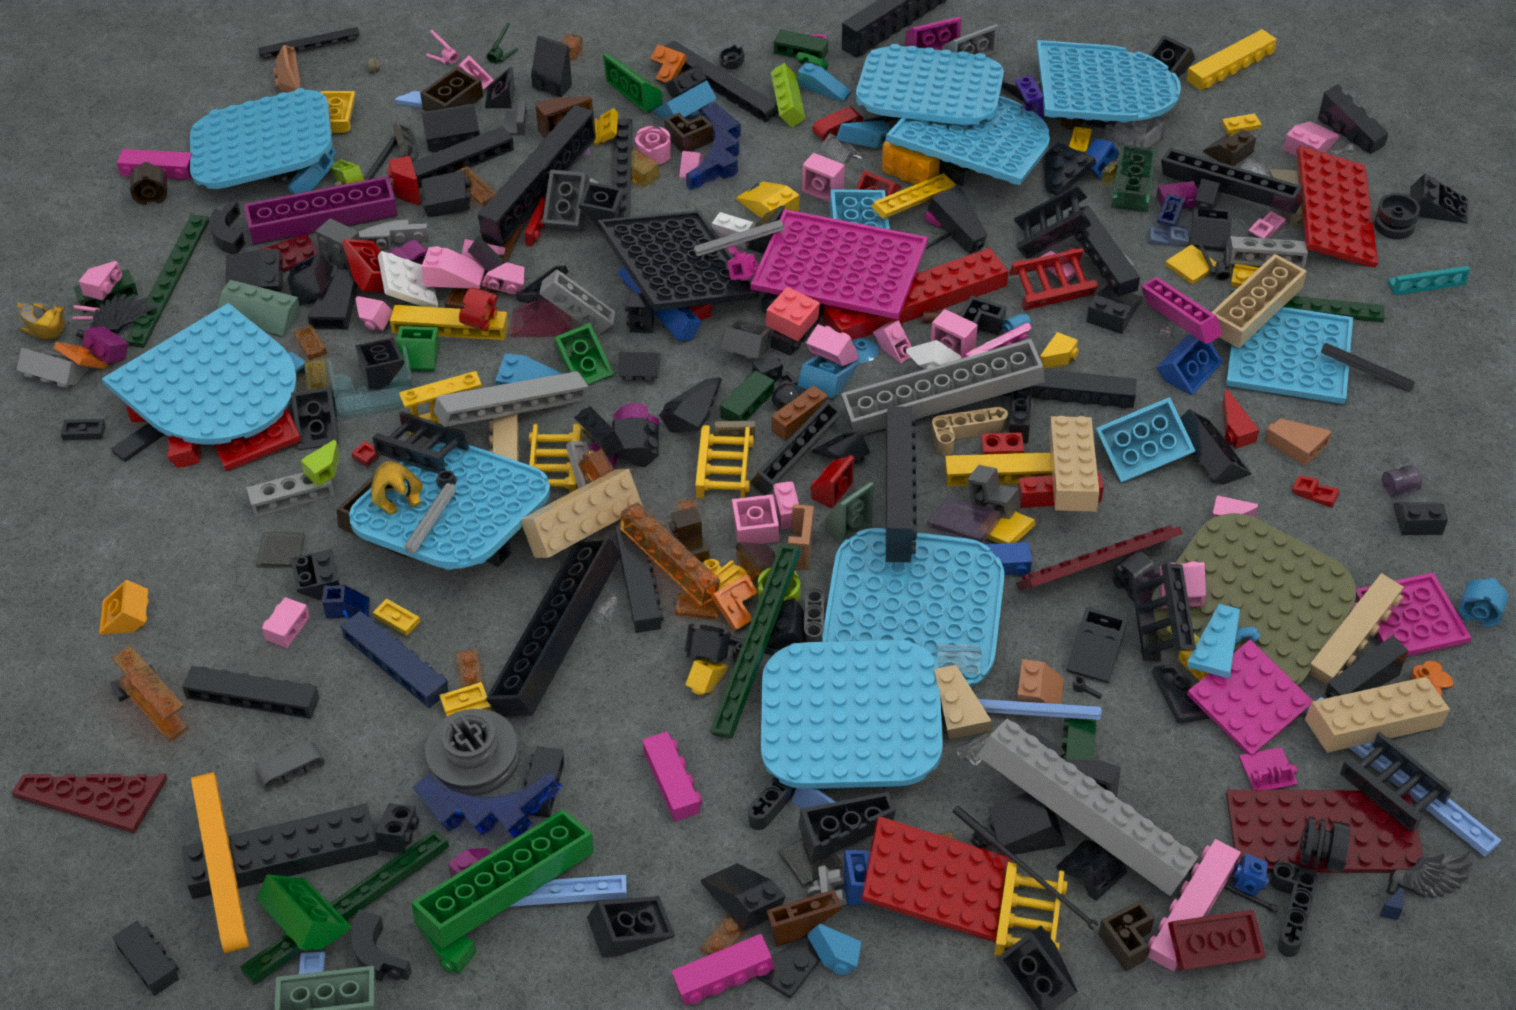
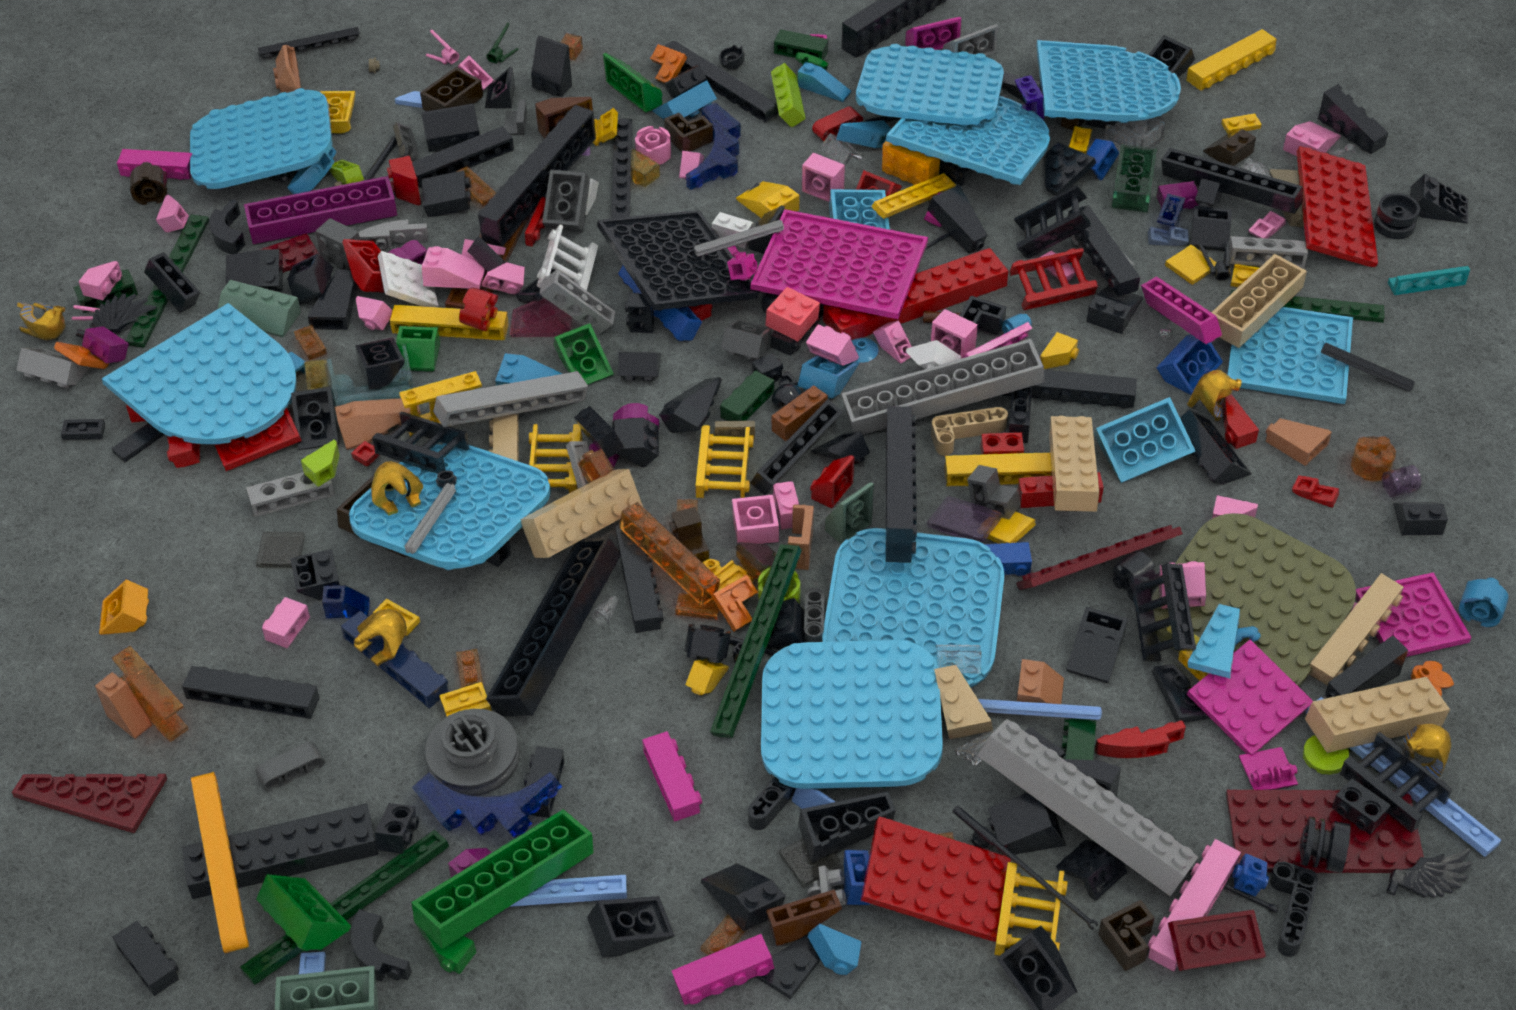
black slope [579,181,623,225] -> none
black hand [1073,676,1103,699] -> none
clear yellow tile [1101,161,1118,185] -> none
dark blue slope [1380,888,1404,920] -> none
none -> nougat slope [95,672,152,739]
none -> black brick [144,252,200,313]
none -> bright pink slope [156,195,189,232]
none -> nougat wedge [335,398,421,450]
none -> pearl gold piece [354,609,407,666]
none -> white fence [537,224,598,291]
none -> red slope [1095,720,1186,758]
none -> pearl gold piece [1187,370,1242,421]
none -> lime tile [1303,735,1349,775]
none -> black brick [1332,779,1391,835]
none -> clear orange brick [1350,436,1396,482]
none -> pearl gold piece [1404,724,1451,778]

